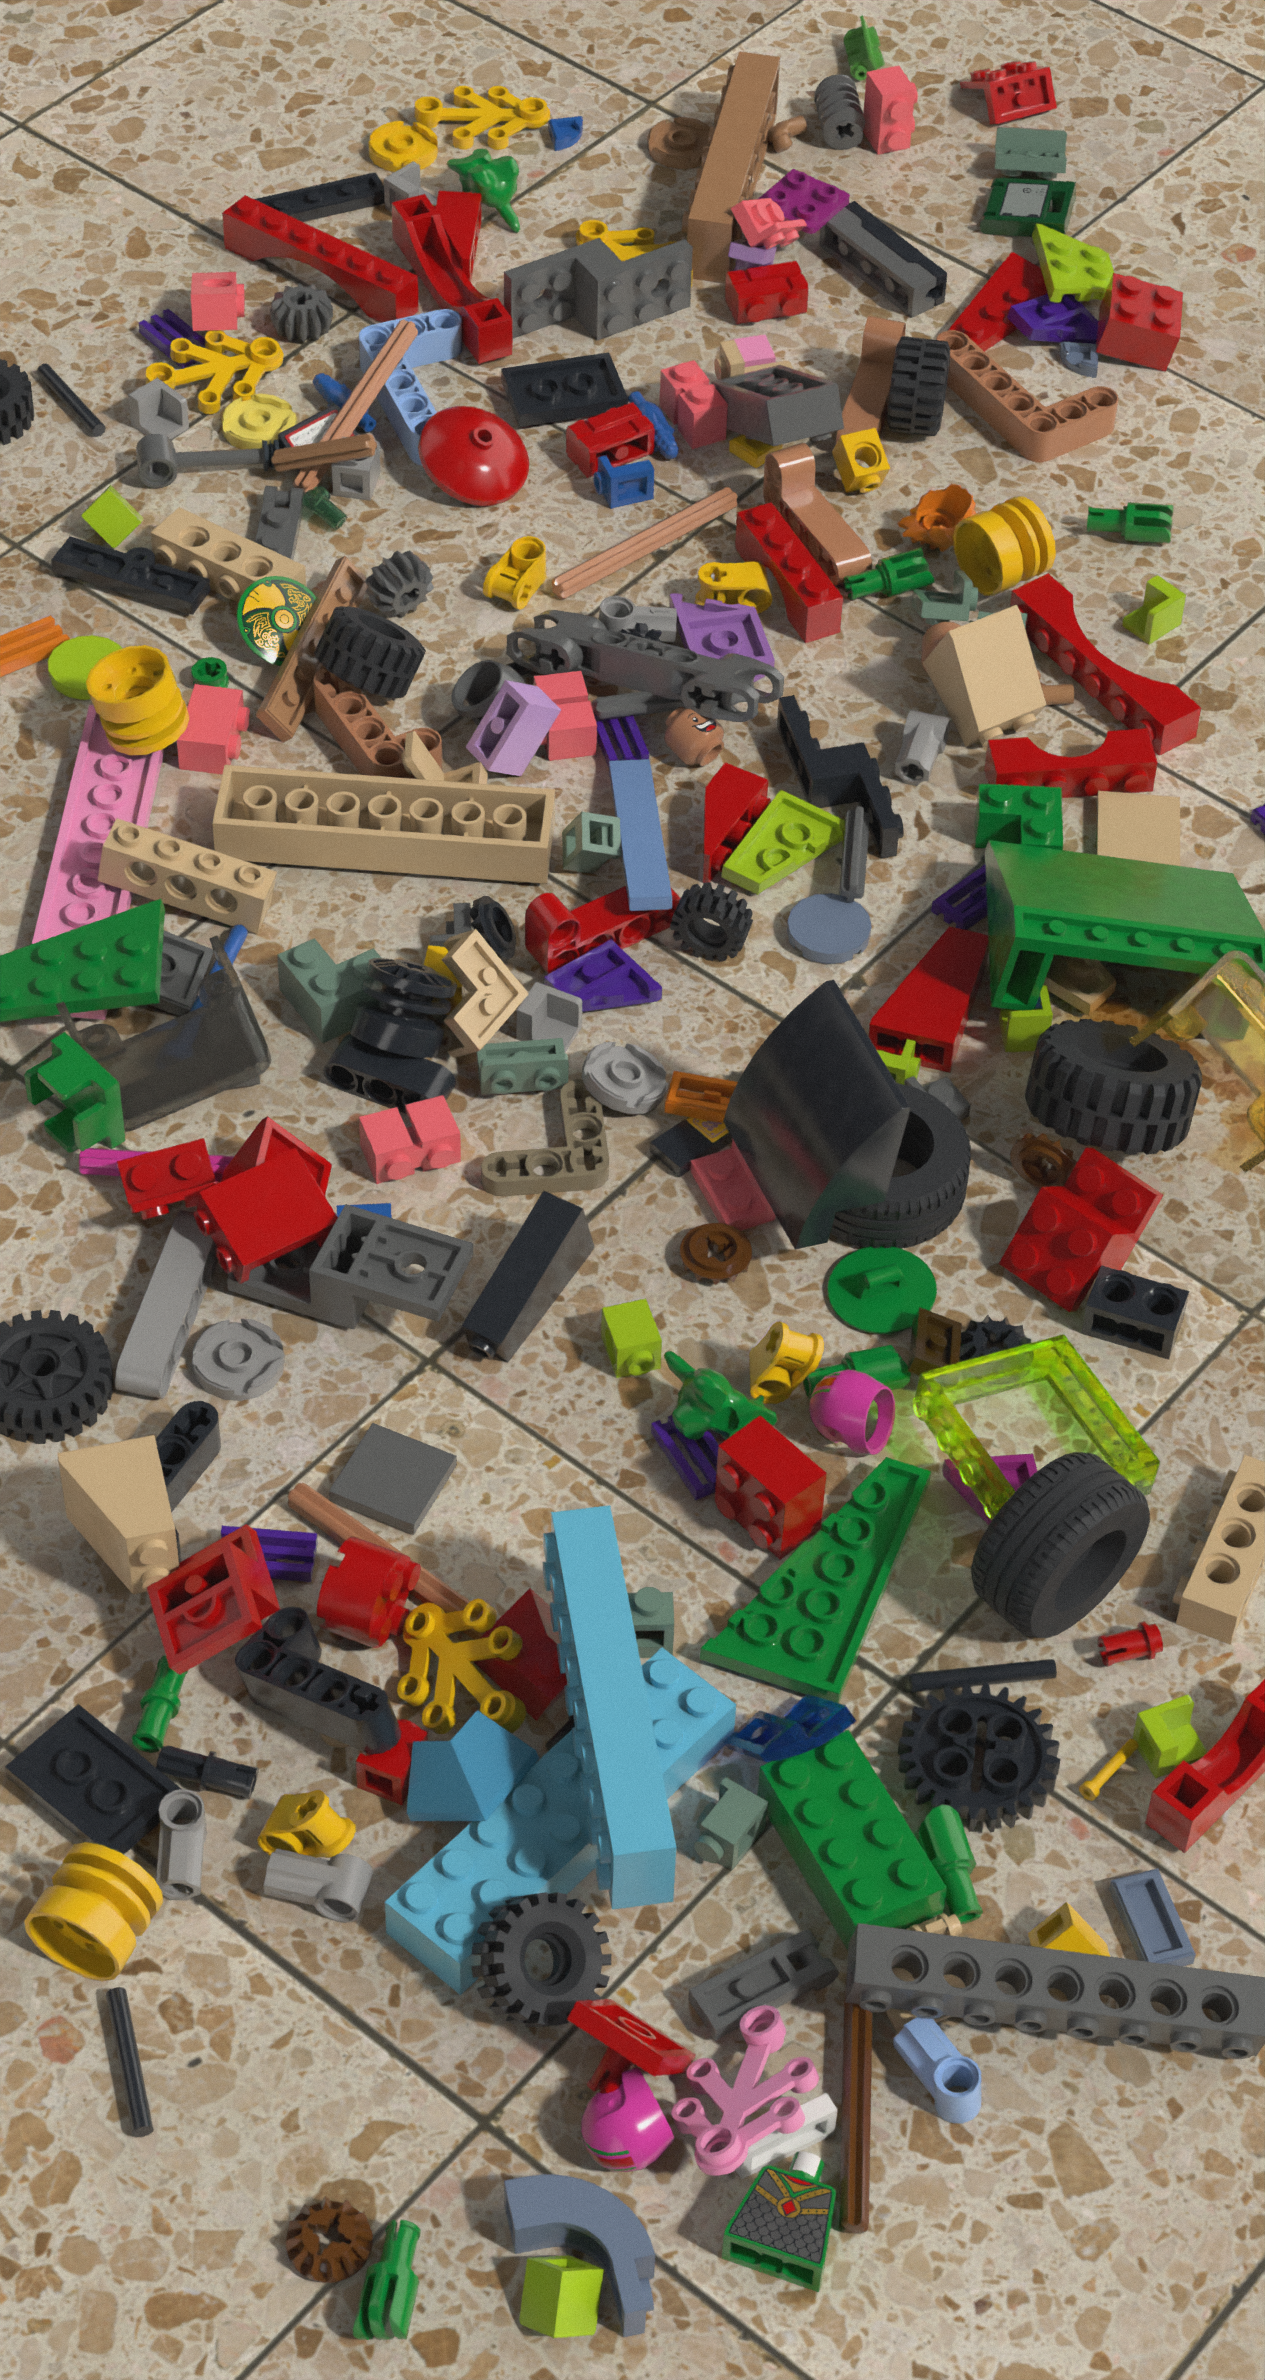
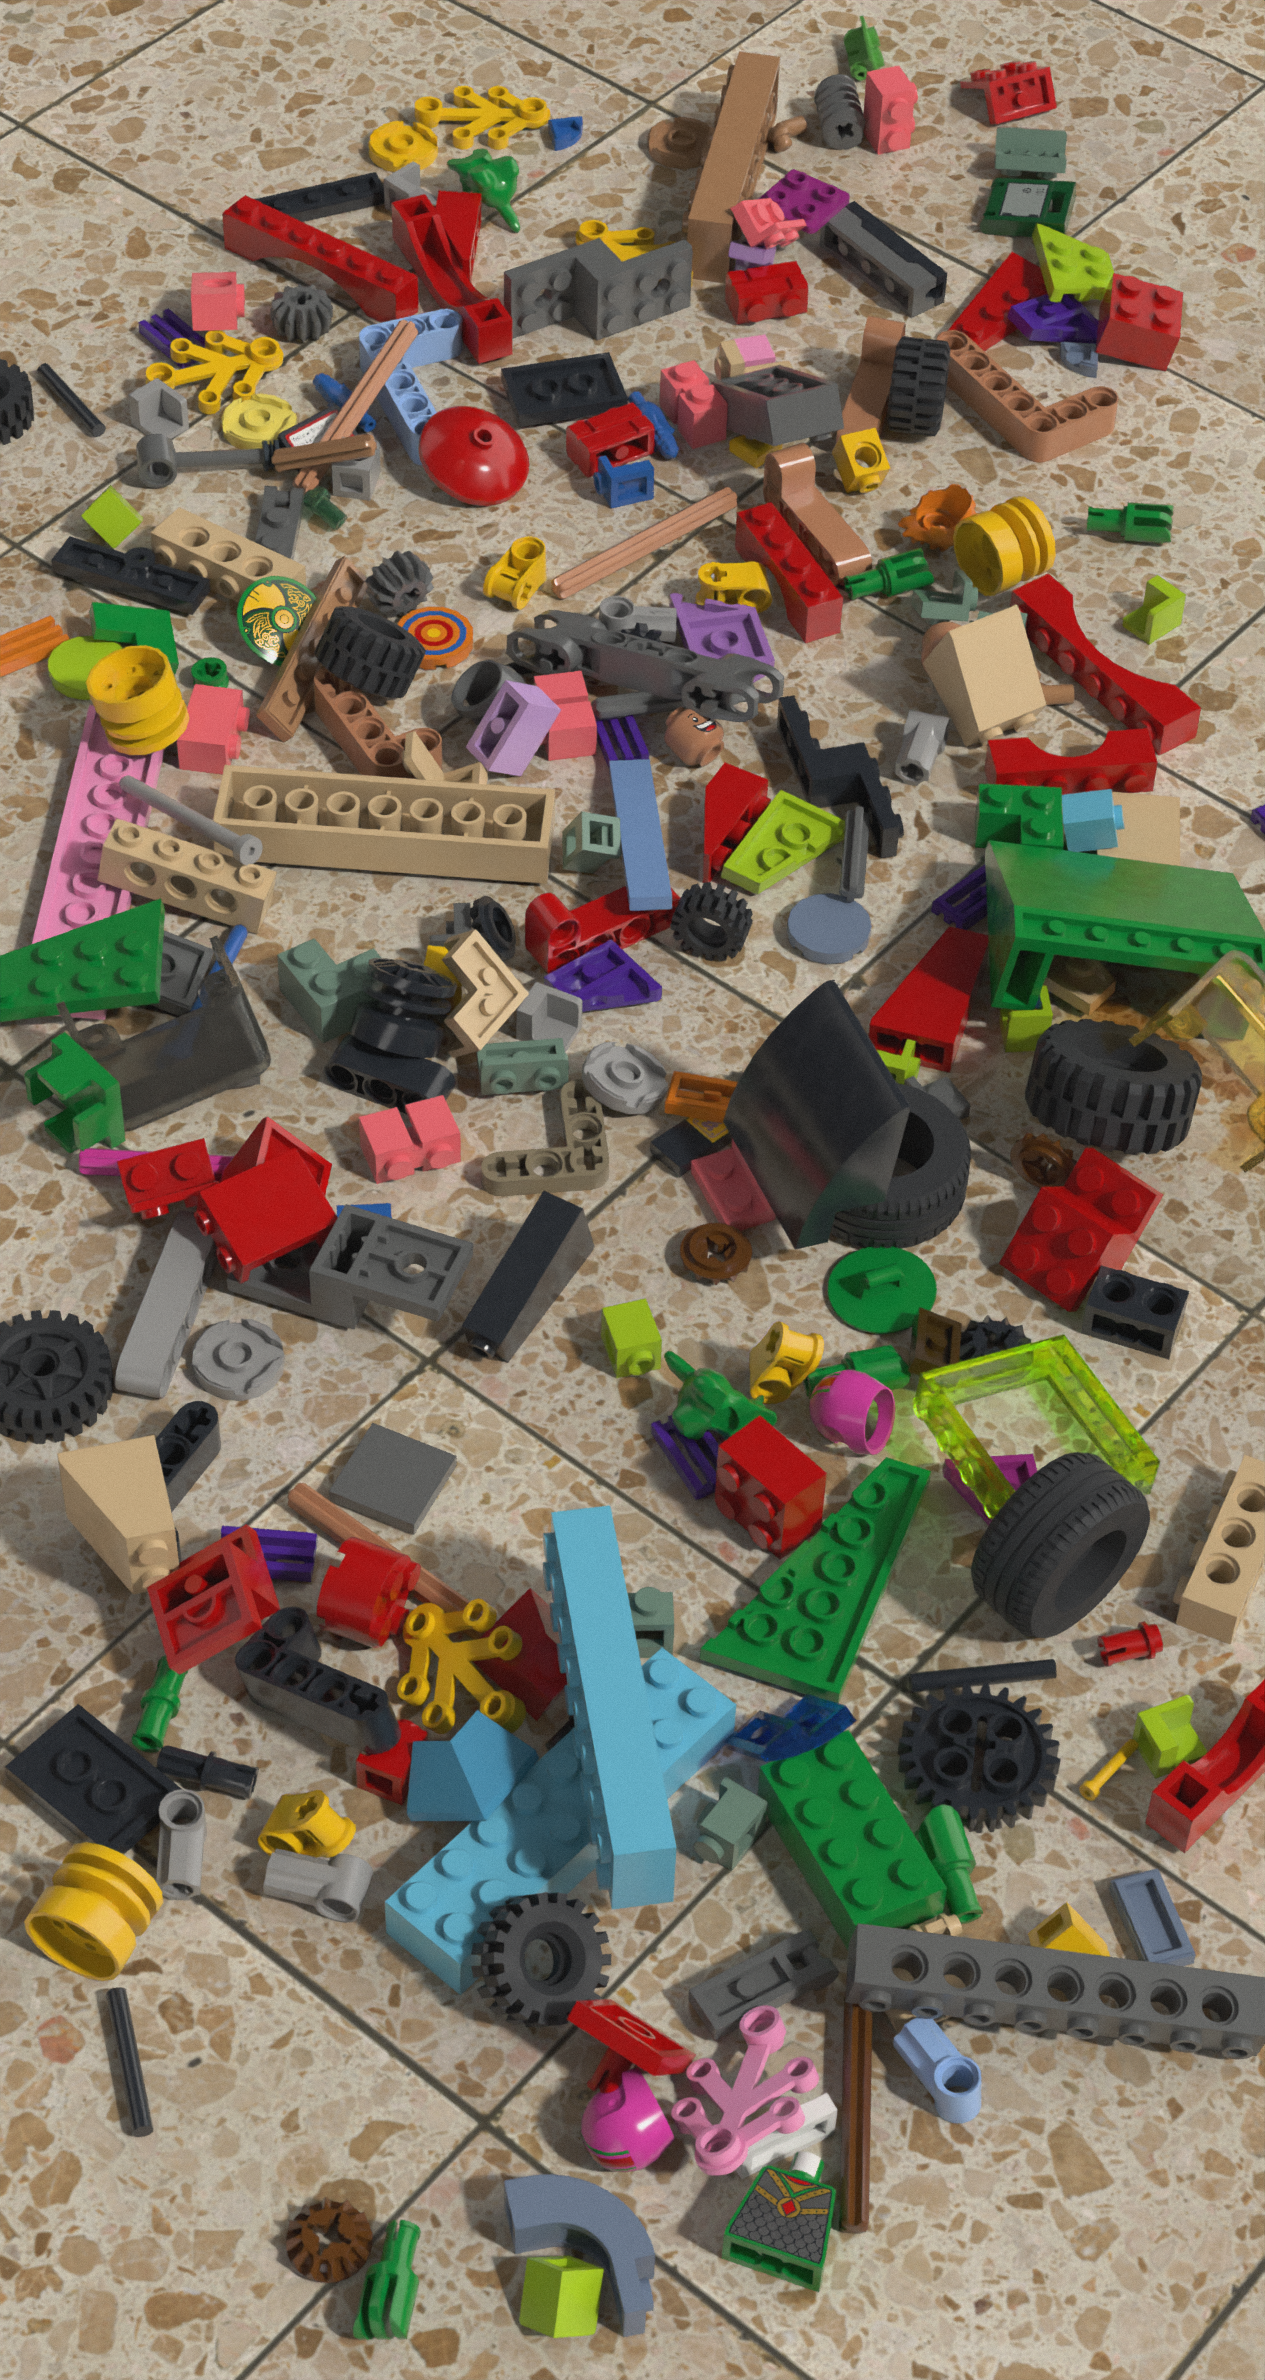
none -> green tile [89,602,179,674]
none -> light grey bar [119,775,263,865]
none -> orange tile [397,607,473,670]
none -> medium azure brick [1062,789,1125,852]

